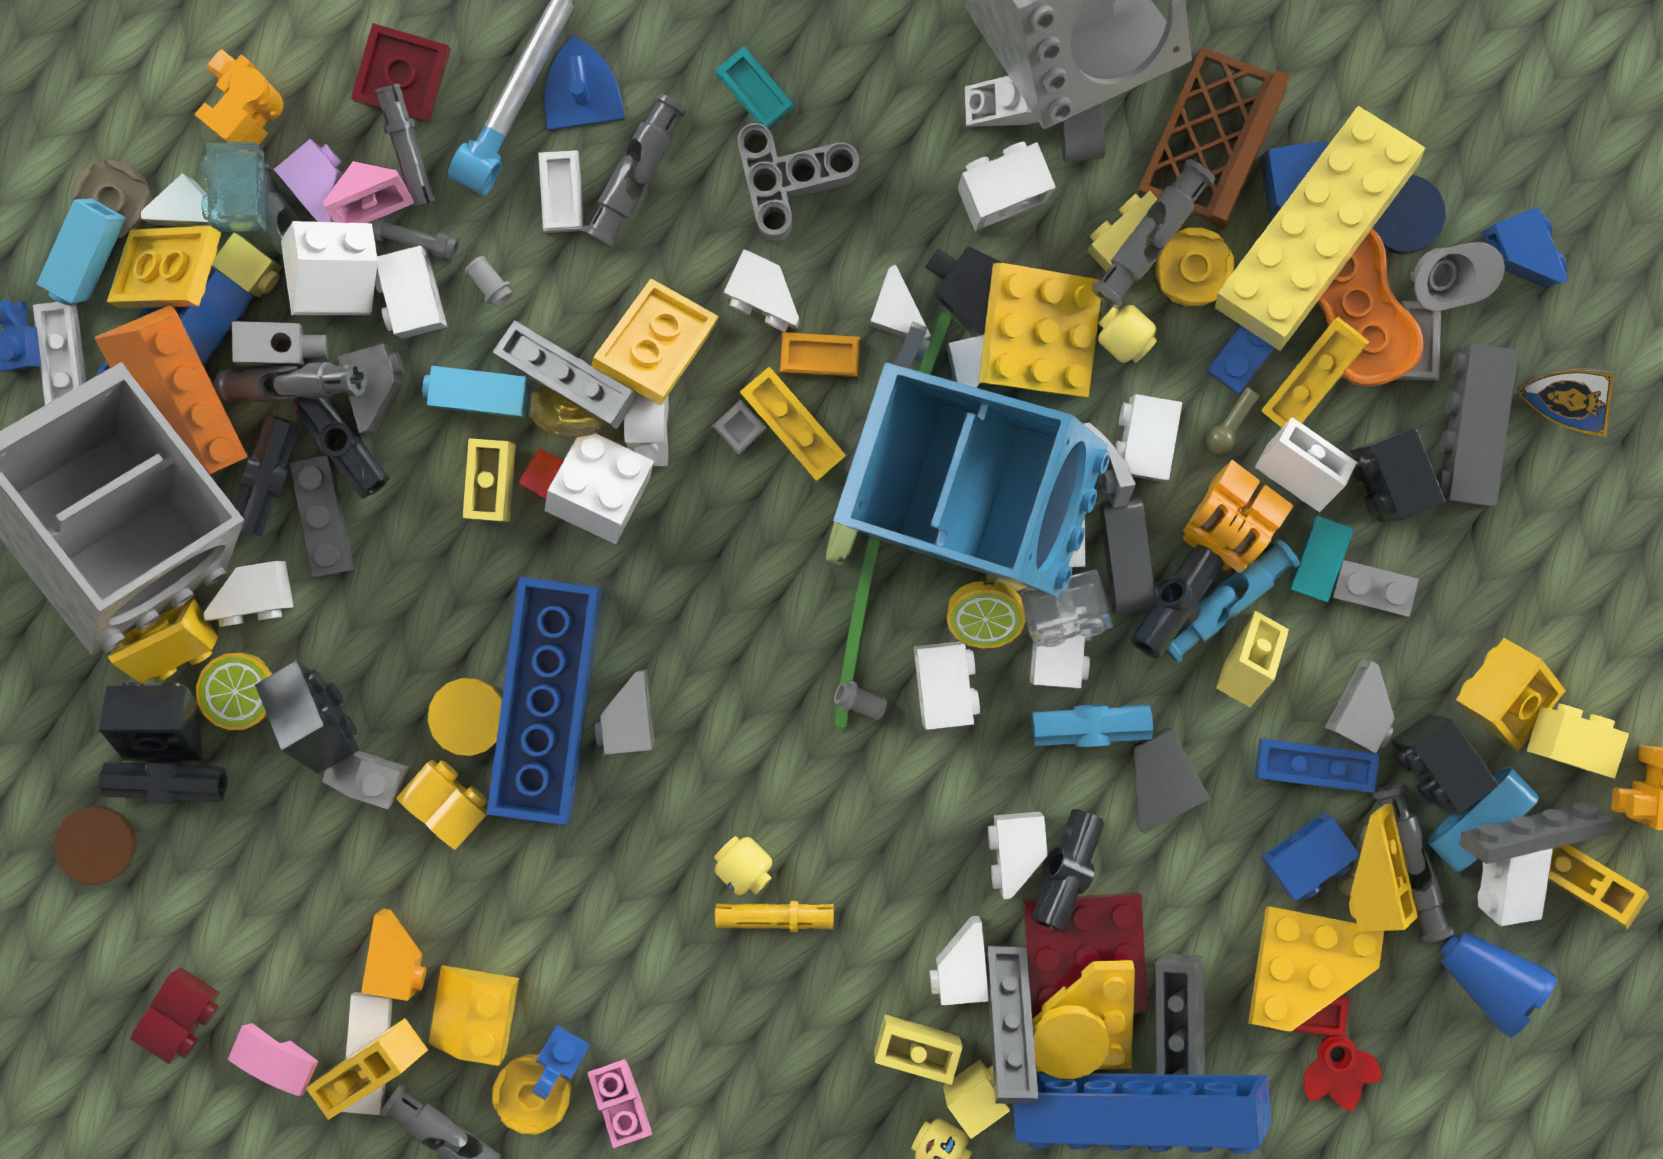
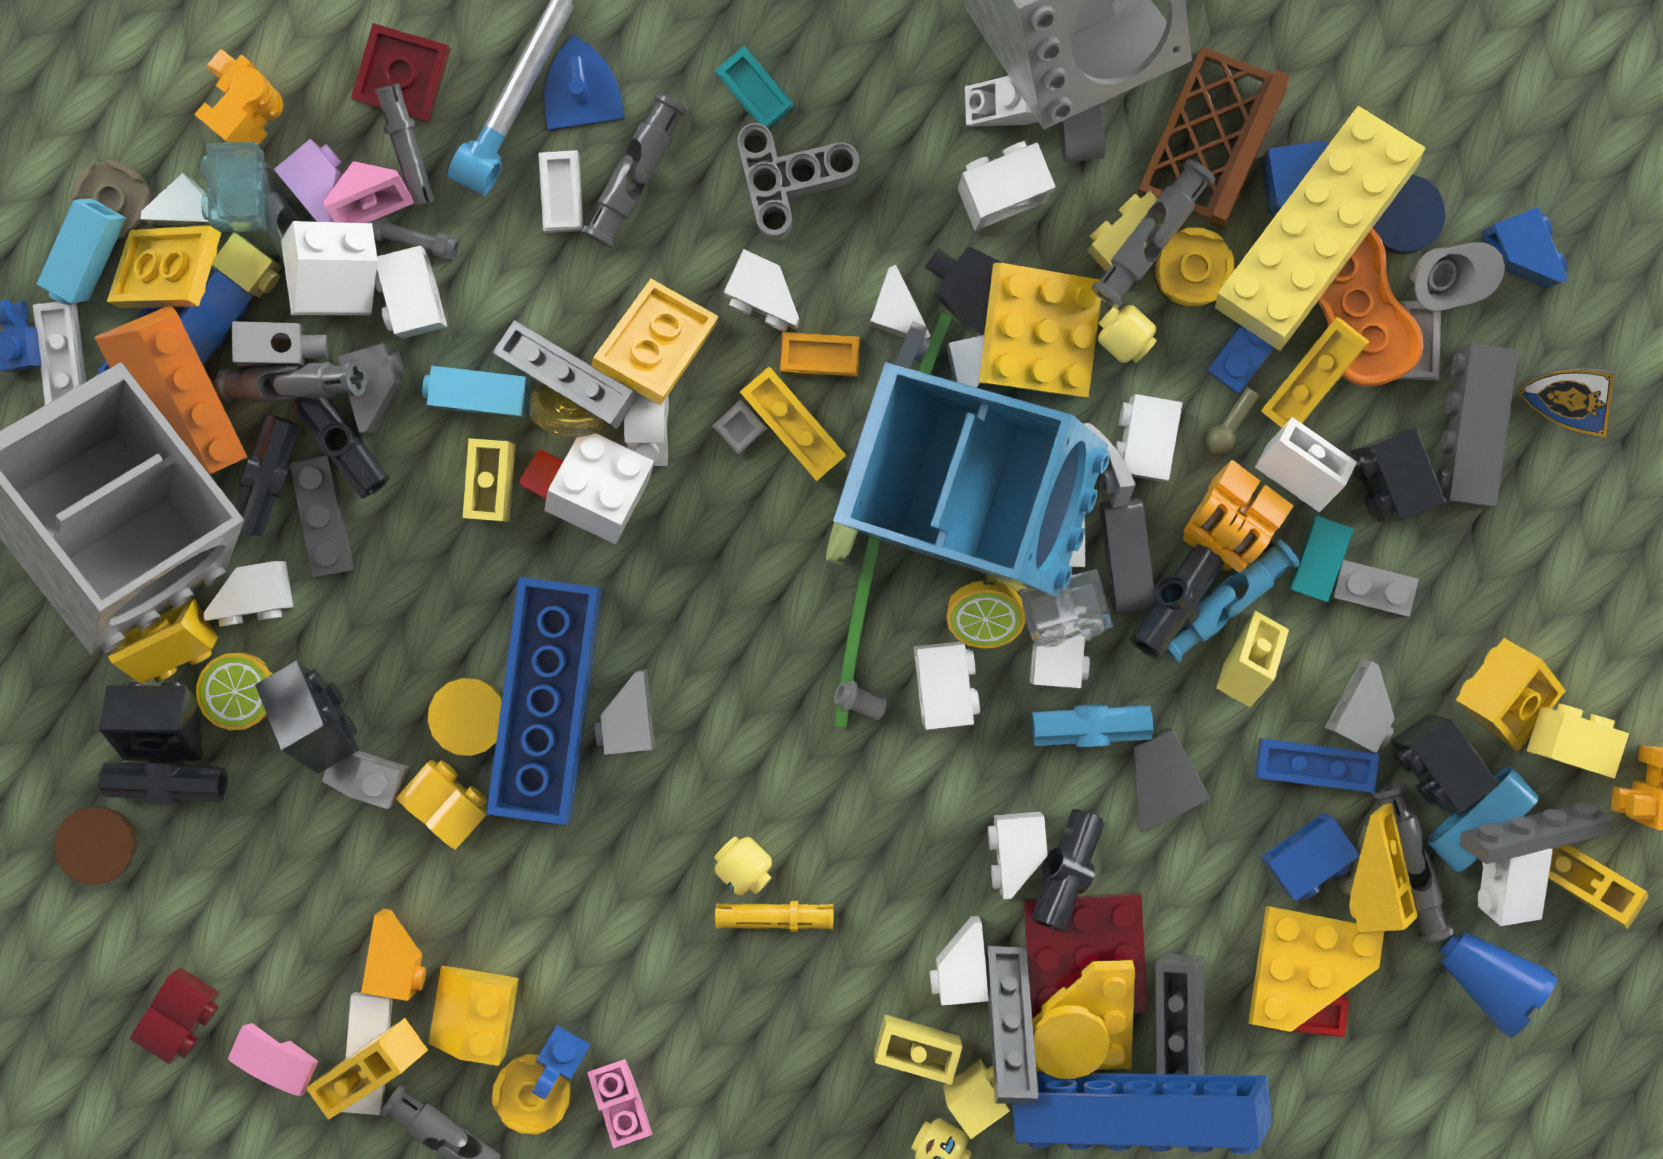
light grey pin [465,256,513,308] -> none
red plate [1303,1035,1382,1111] -> none

